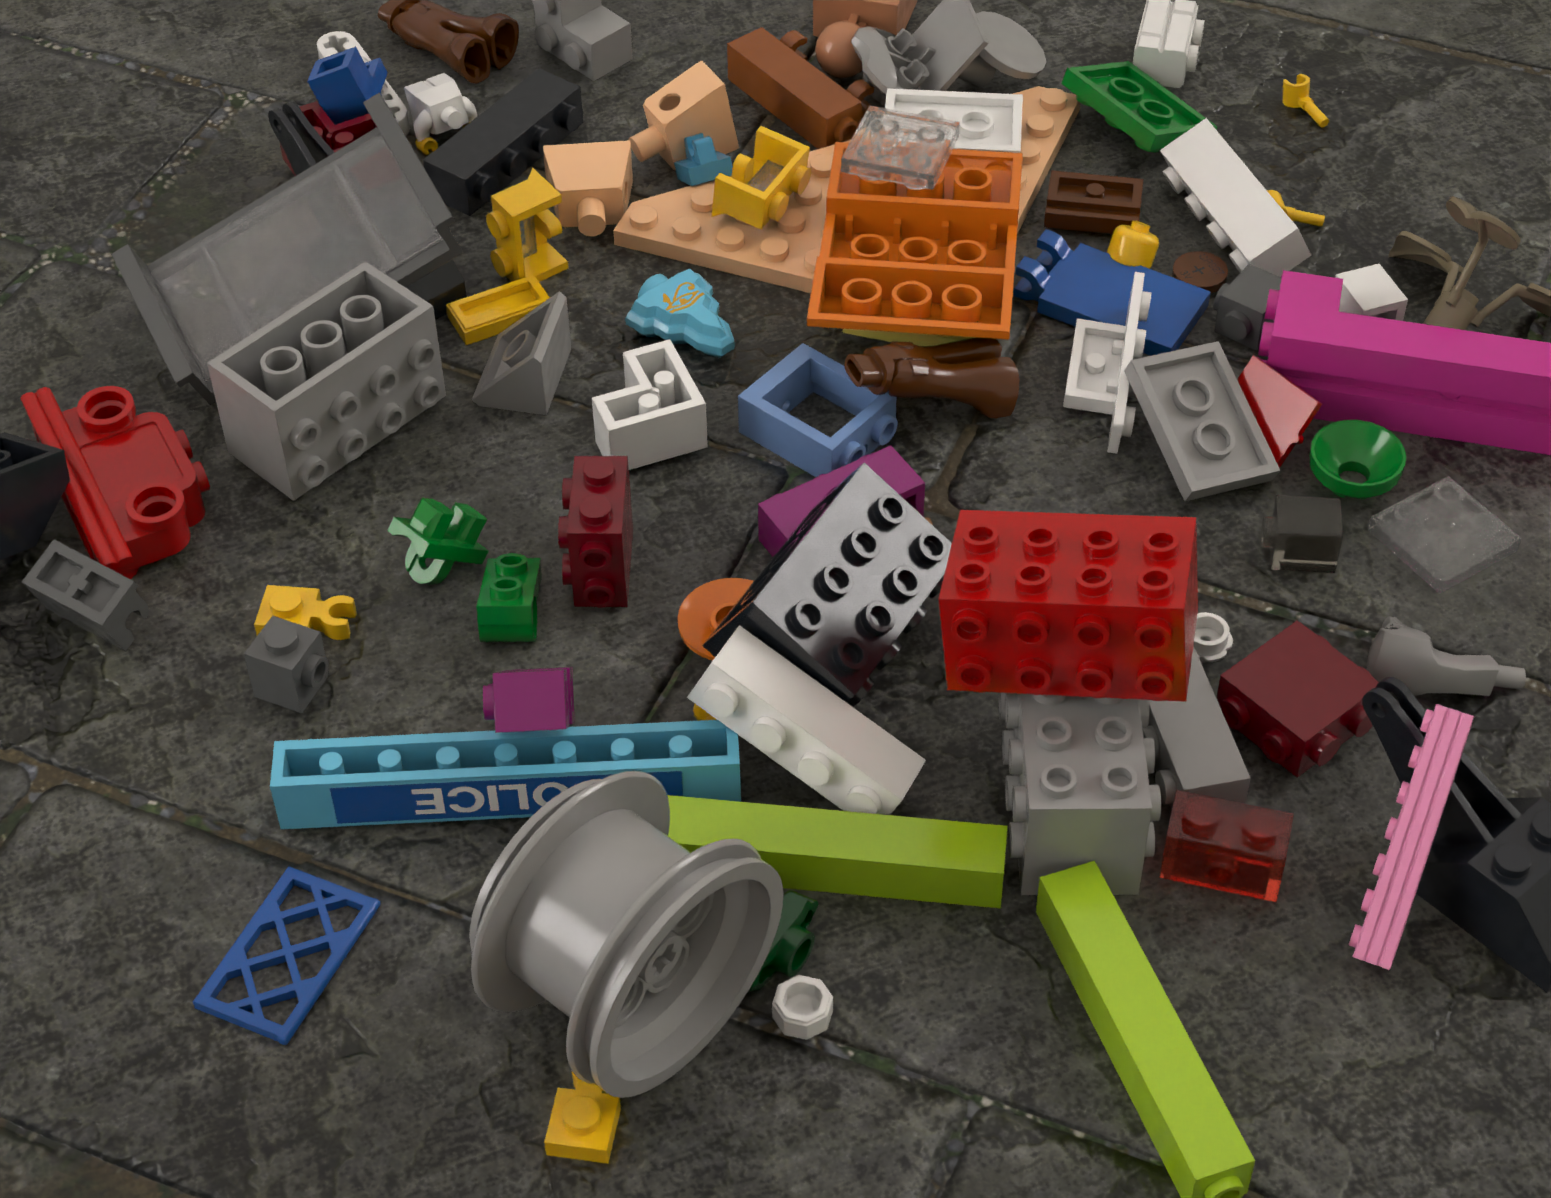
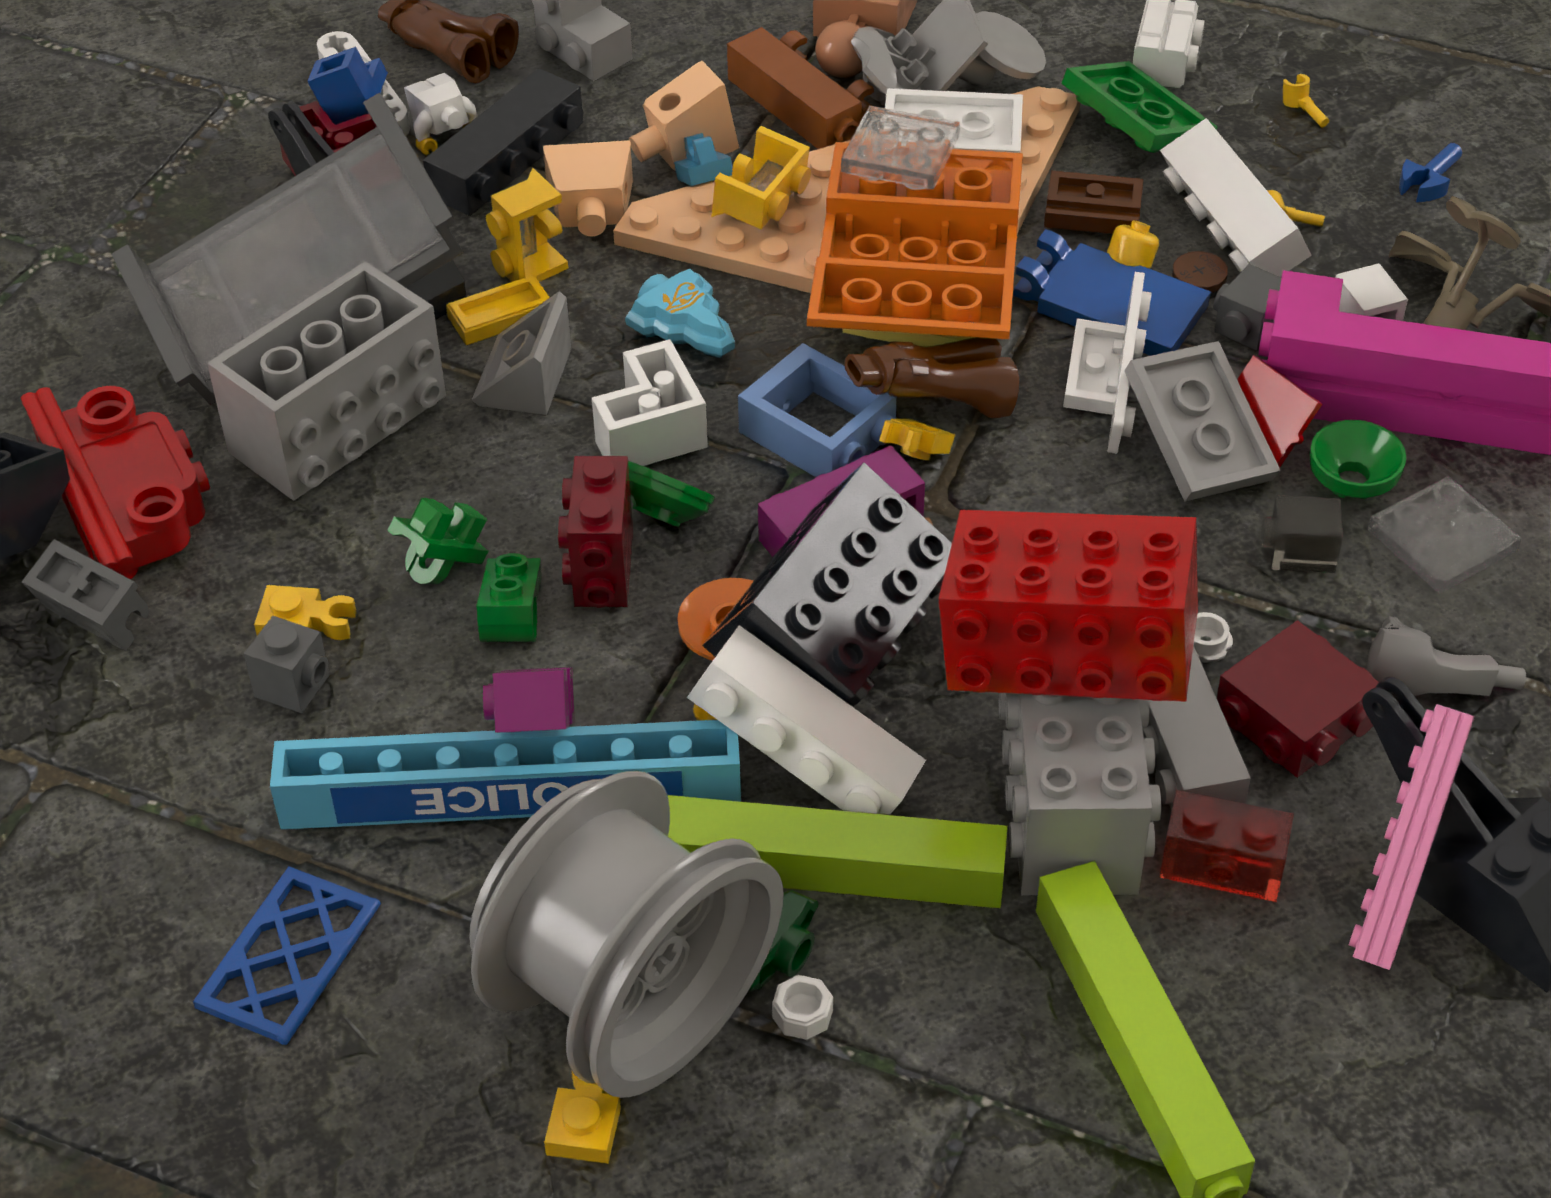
none -> green piece [628,461,715,527]
none -> yellow plate [879,418,955,460]
none -> blue bar [1399,143,1462,202]

